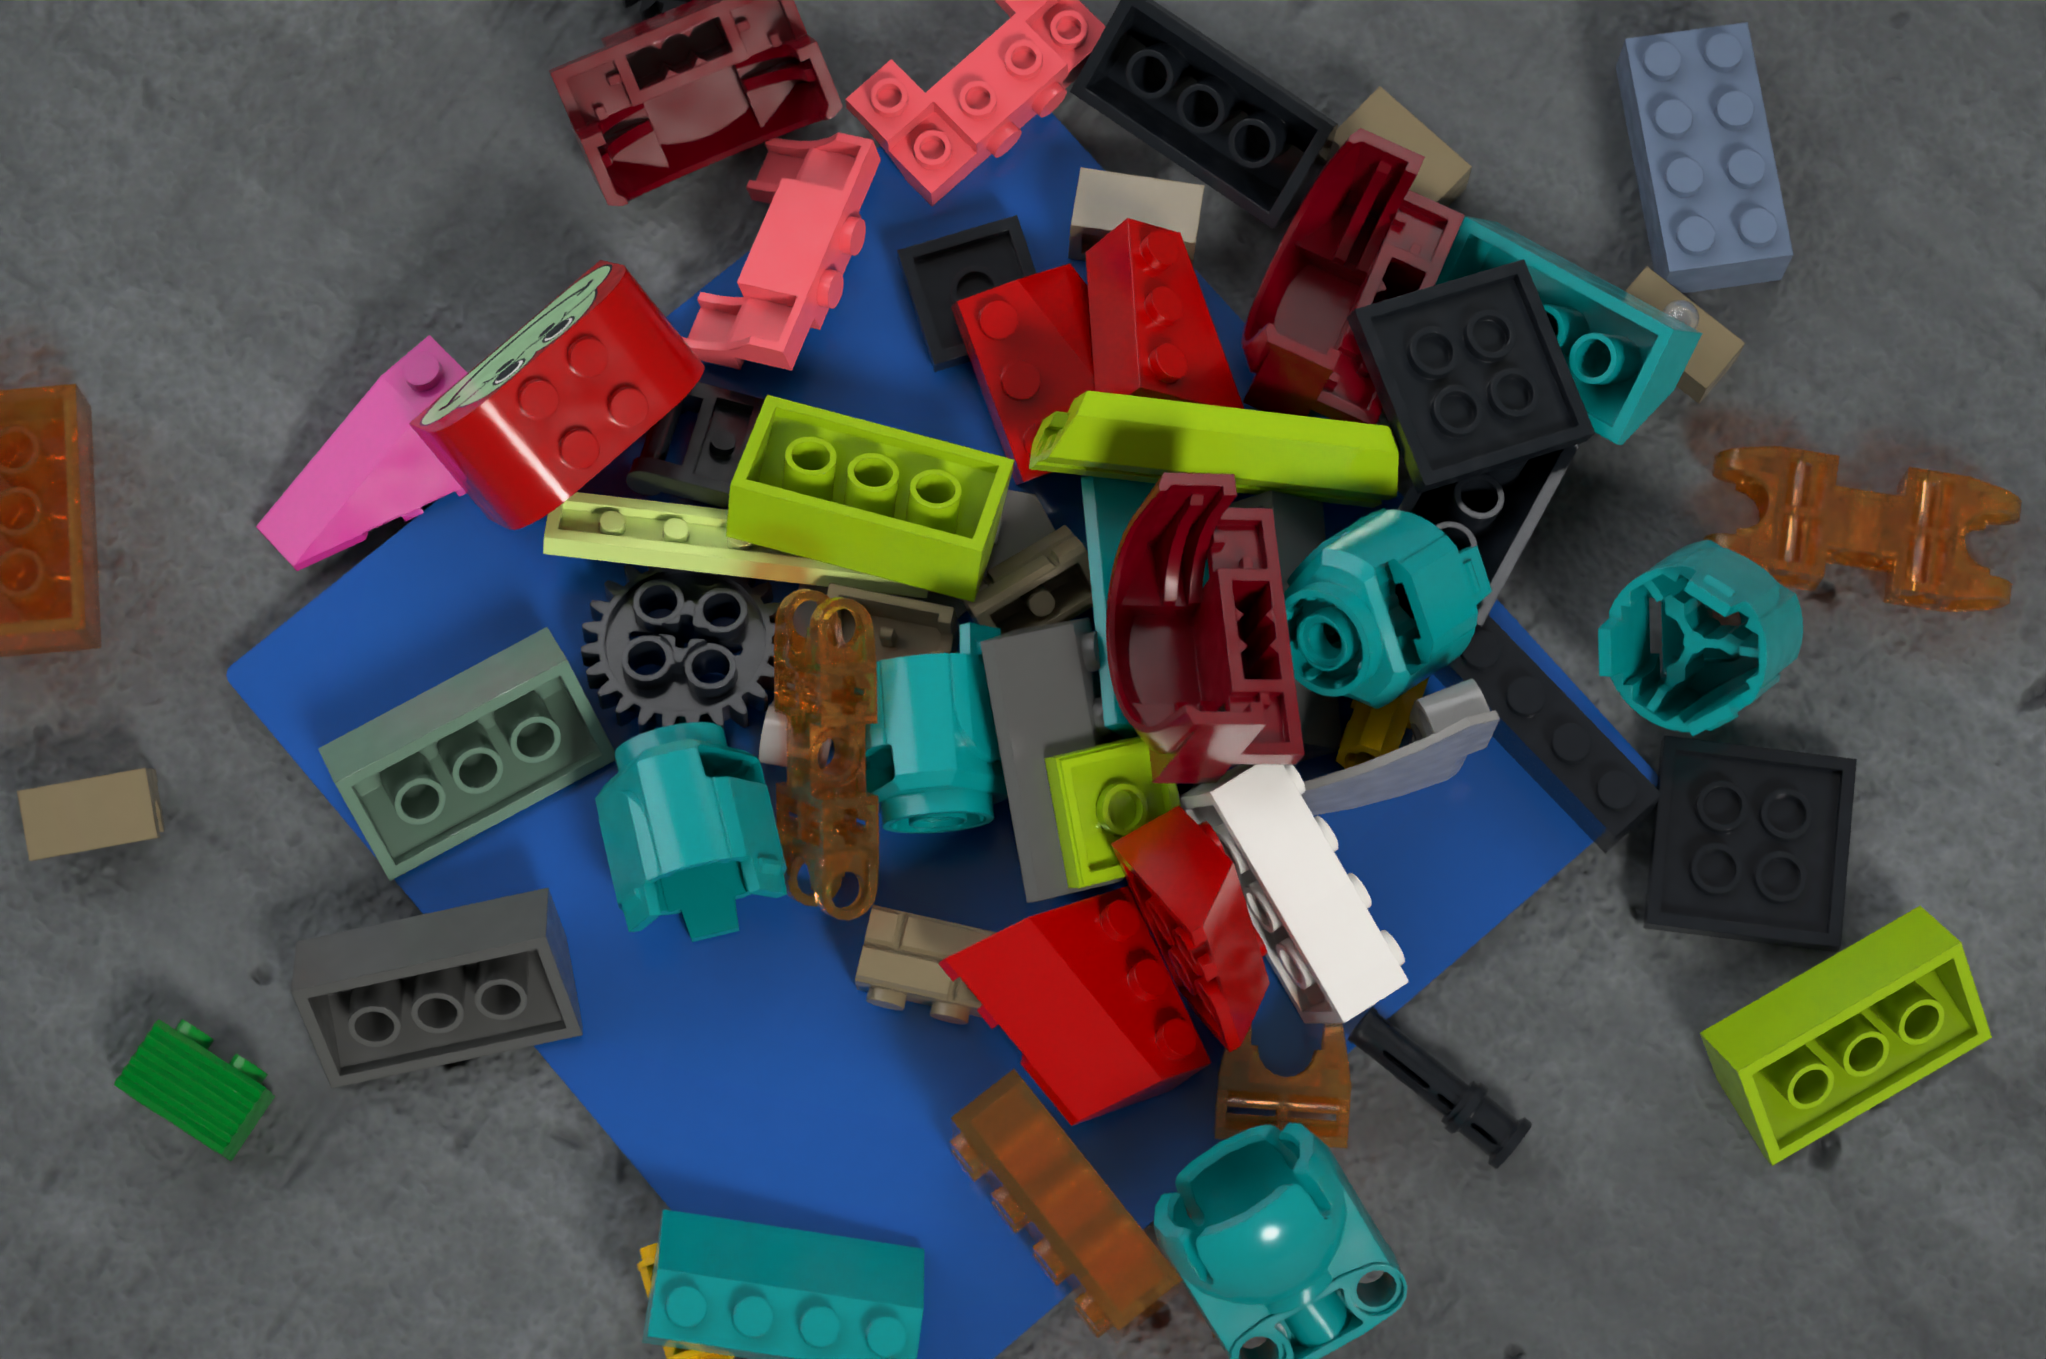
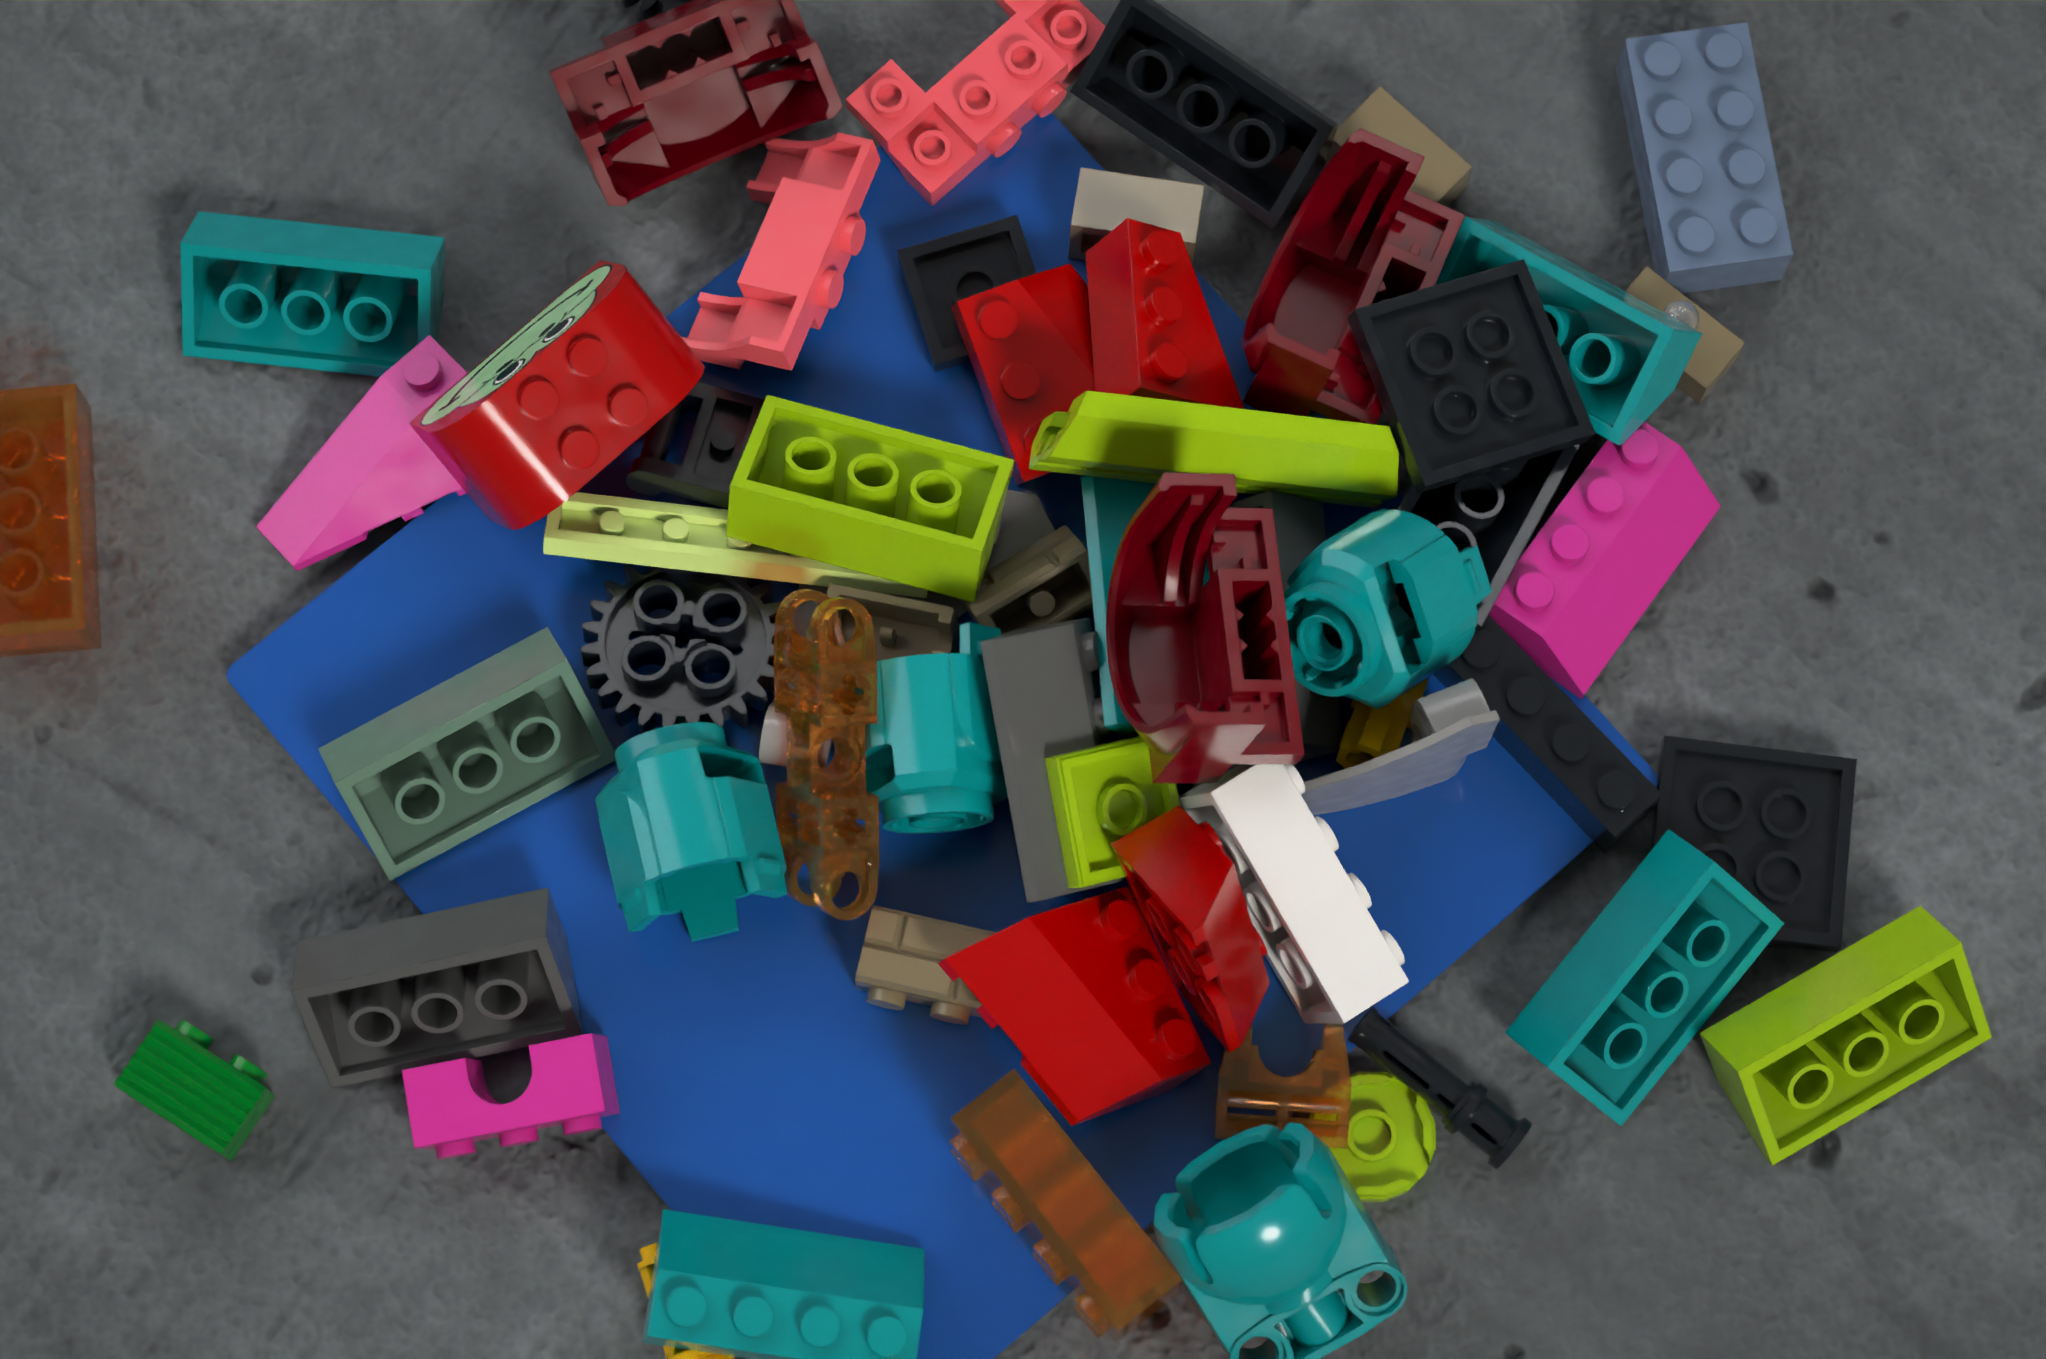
dark tan hinge [17,768,164,861] -> none
teal piece [1598,540,1803,737] -> none
clear orange piece [1703,446,2022,612] -> none
none -> teal slope [180,211,445,377]
none -> dark pink arch [402,1033,620,1160]
none -> lime tile [1306,1071,1436,1202]
none -> dark pink slope [1488,421,1721,699]
none -> teal slope [1505,829,1785,1126]

